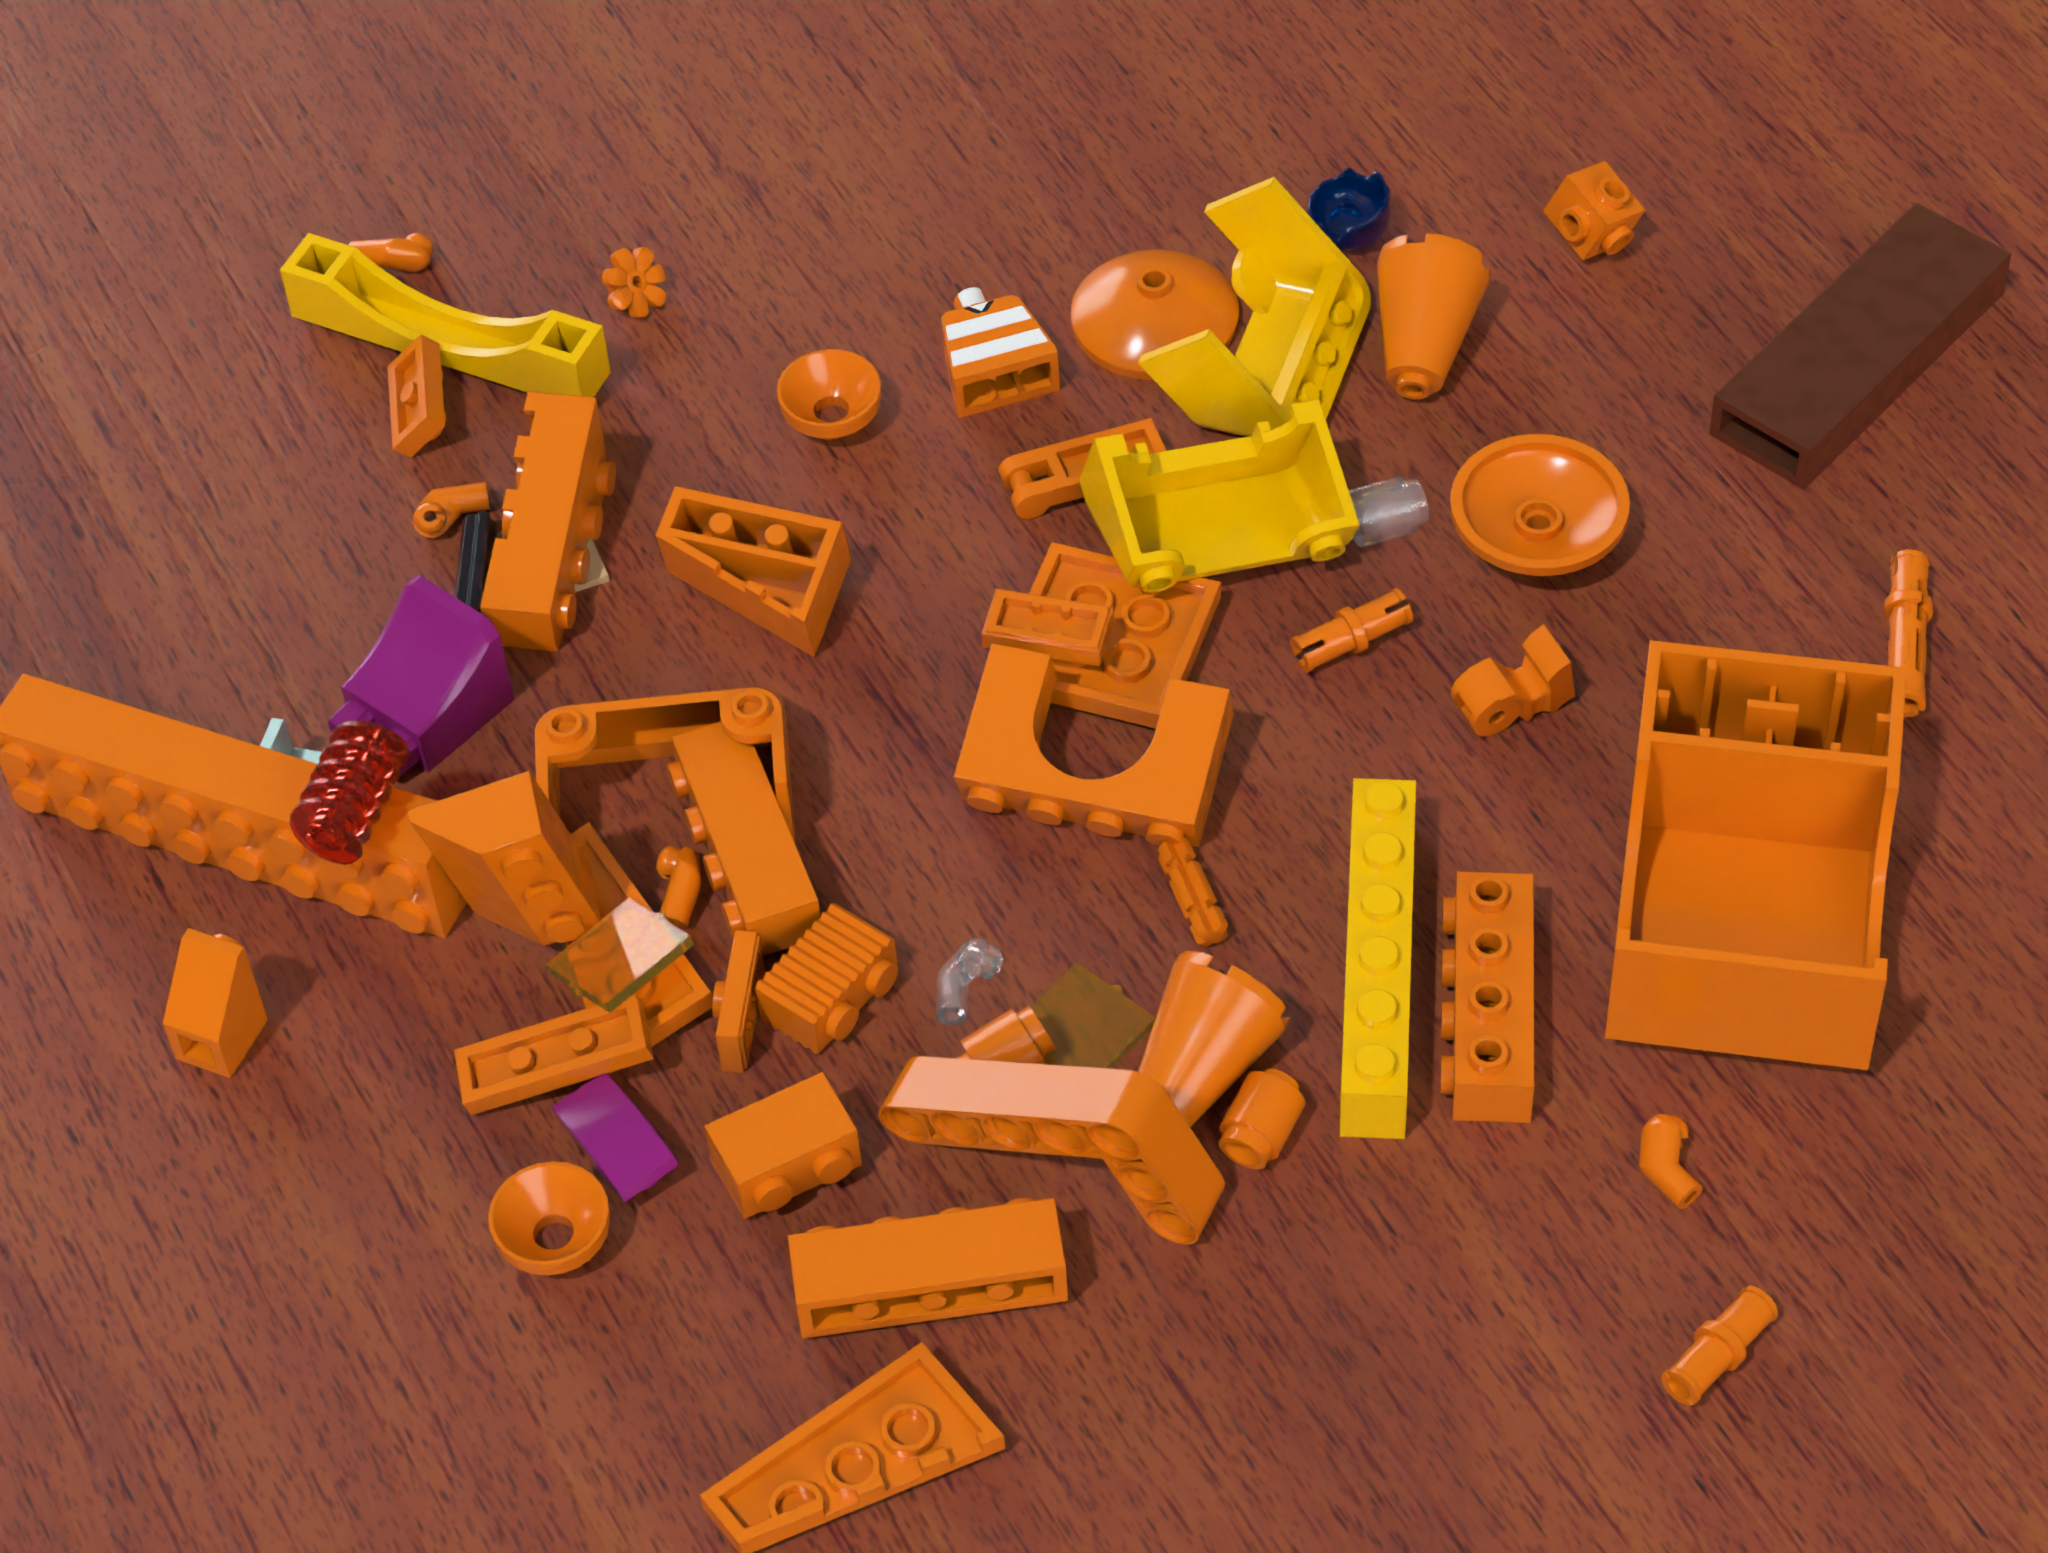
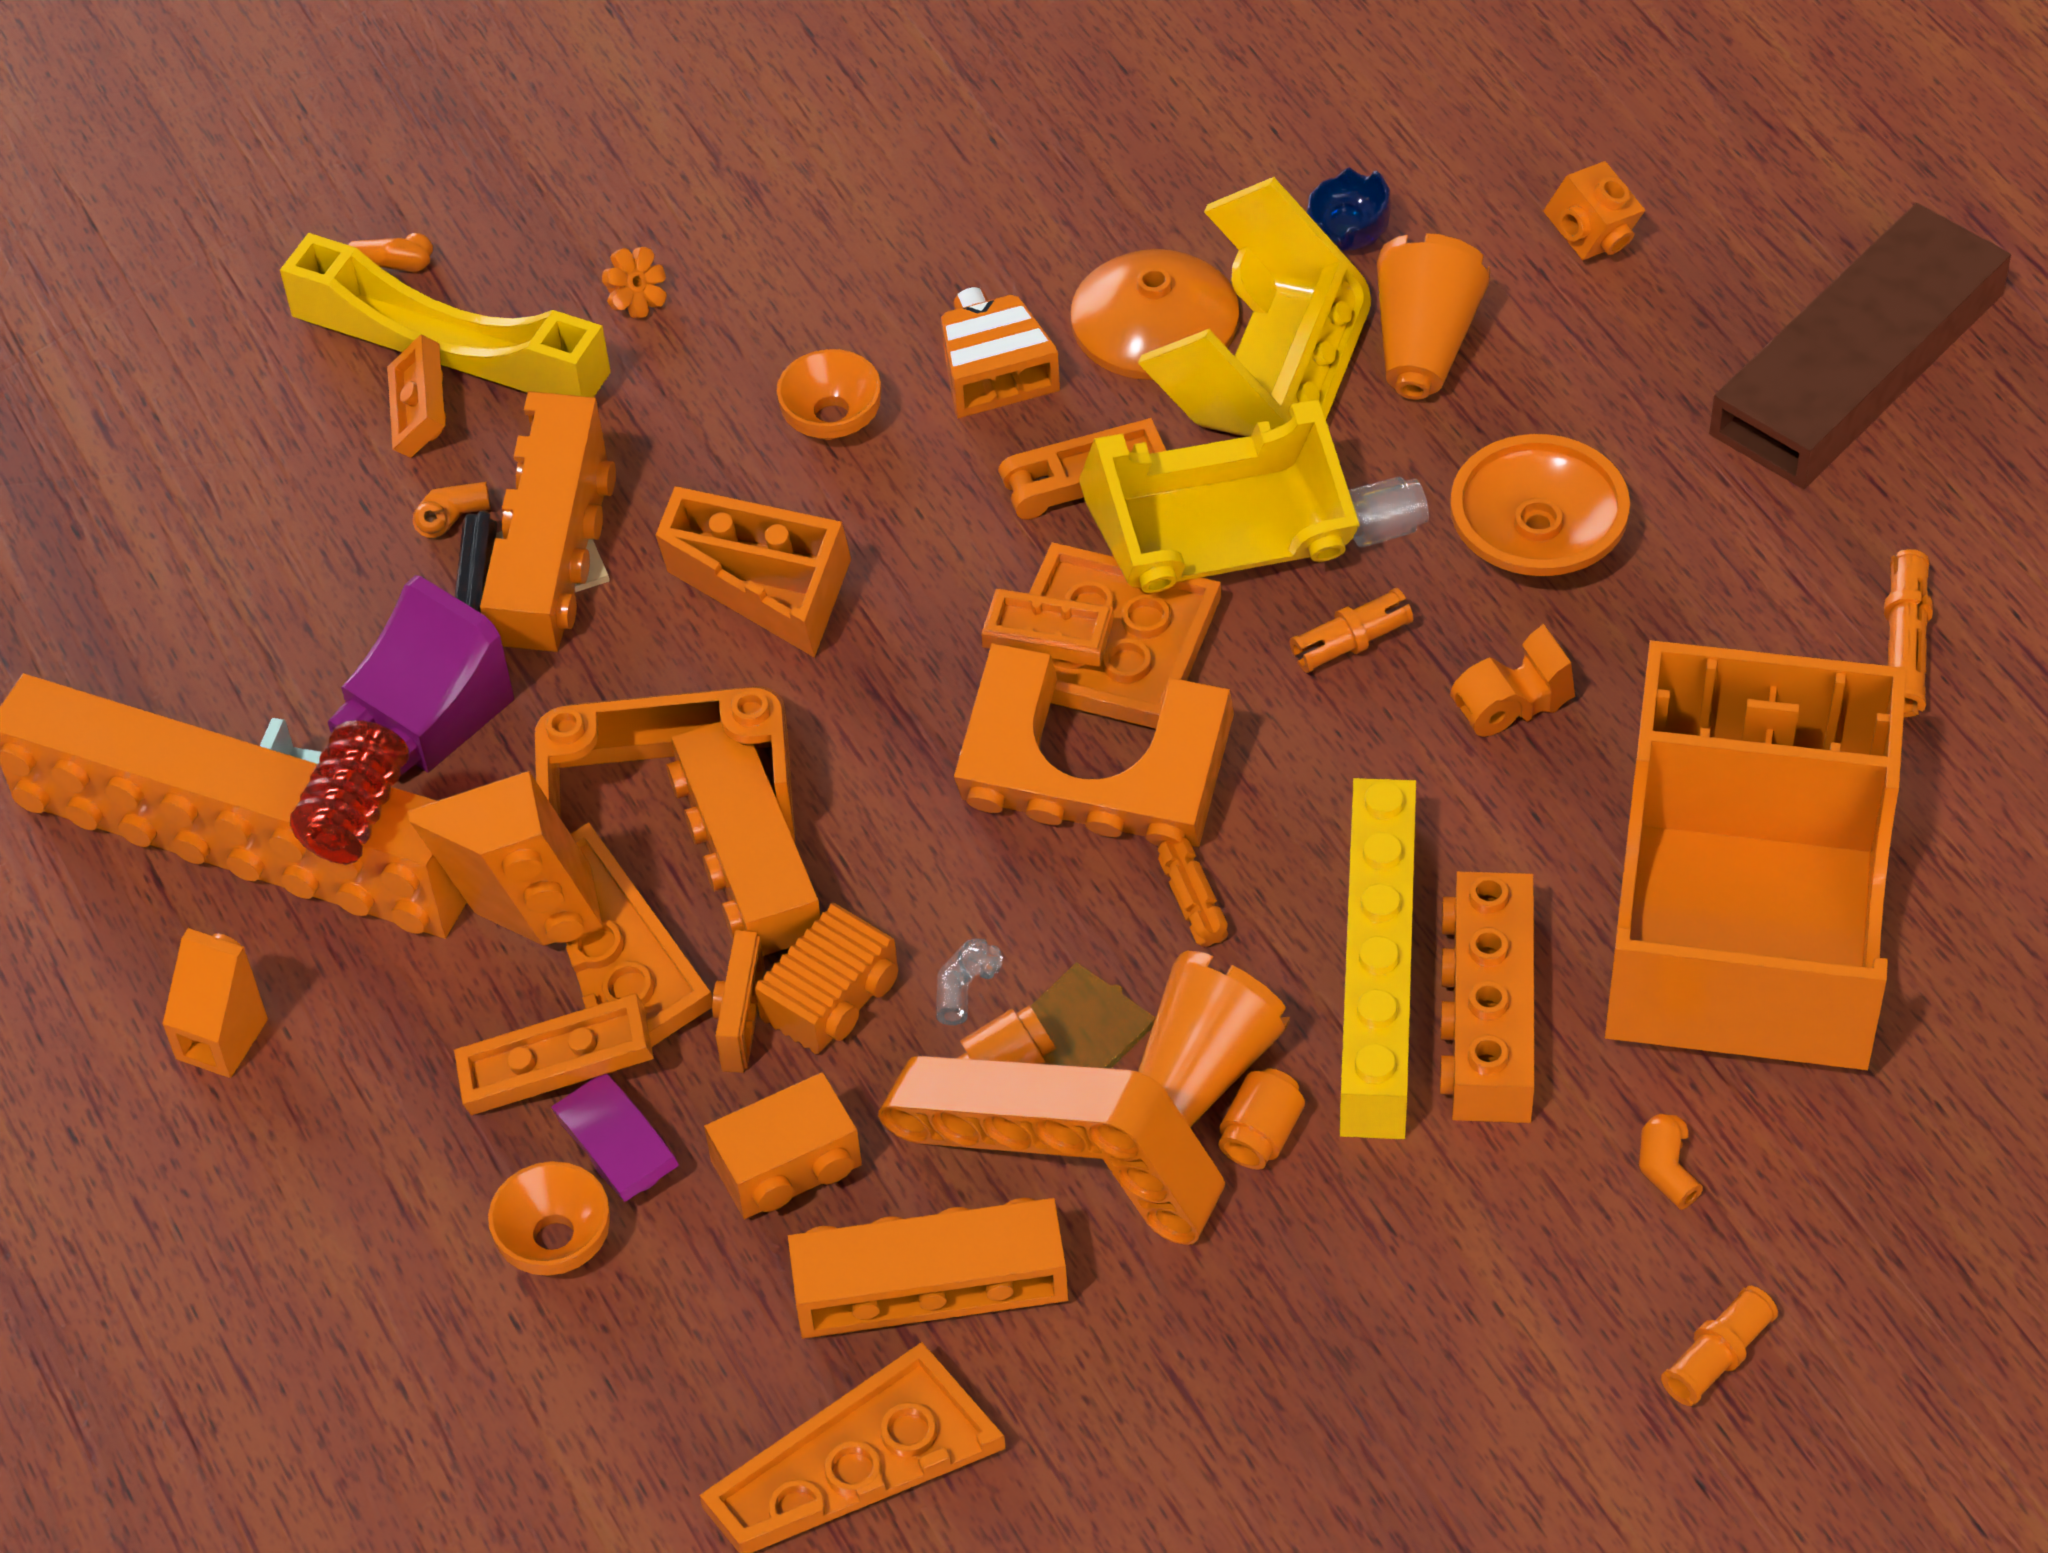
clear yellow piece [545,898,694,1013] -> none
orange arm [656,845,701,928] -> none

